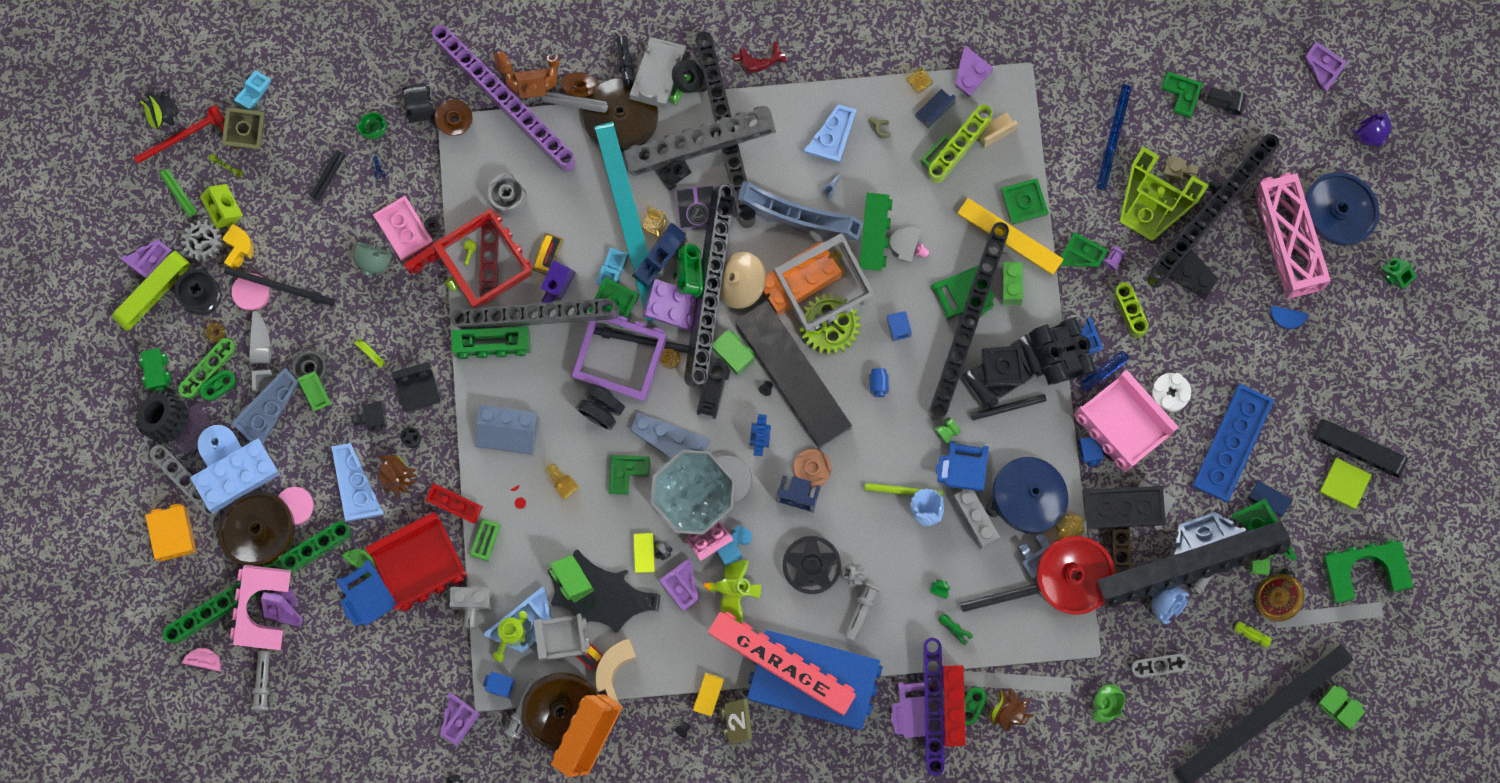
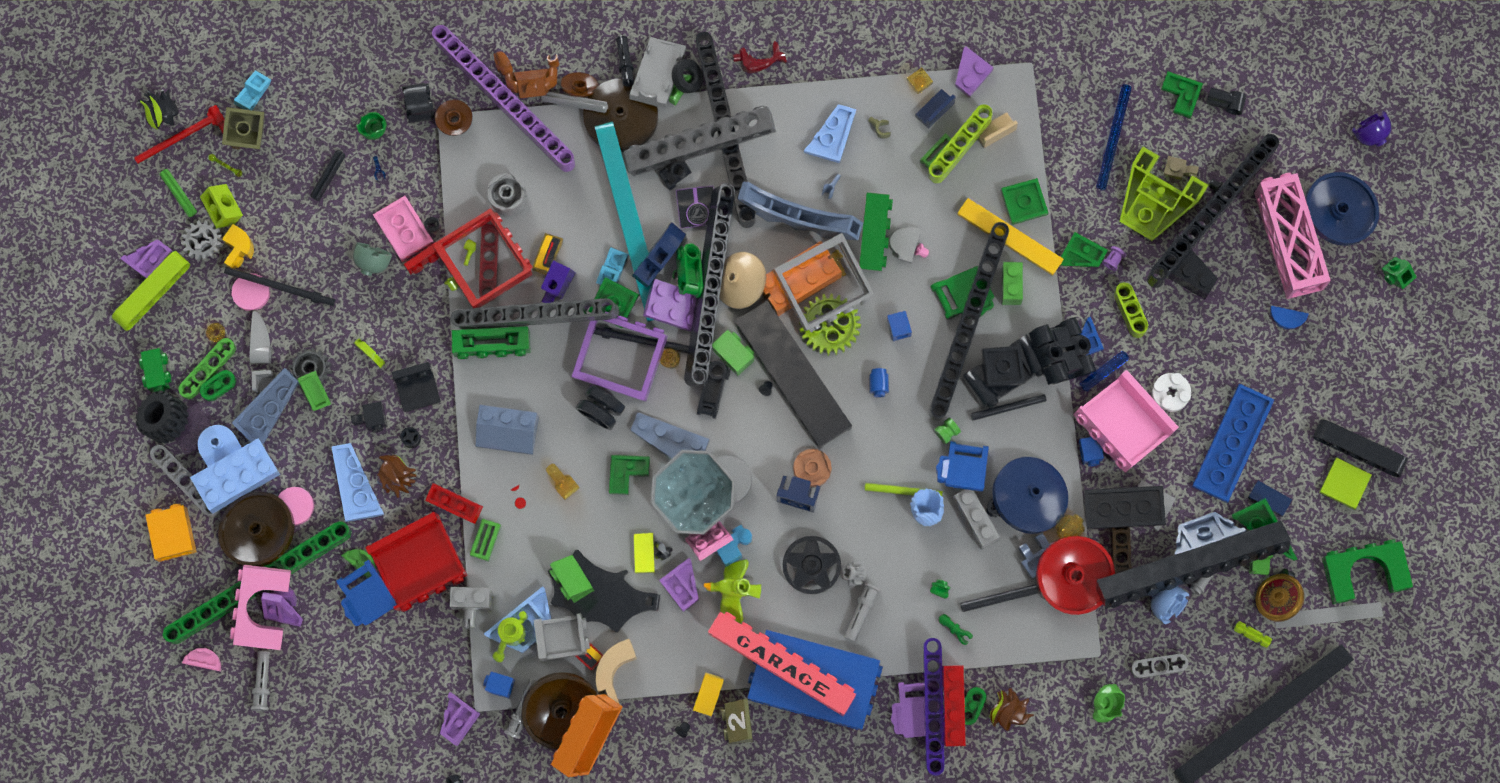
black wheel [175,269,222,316] -> none
clear yellow panel [641,206,667,236] -> none
blue gear [749,414,771,457] -> none
light grey sticker [964,671,1071,693] -> none
medium lavender wing [1304,42,1348,93] -> none
bright green piece [1316,685,1366,731] -> none

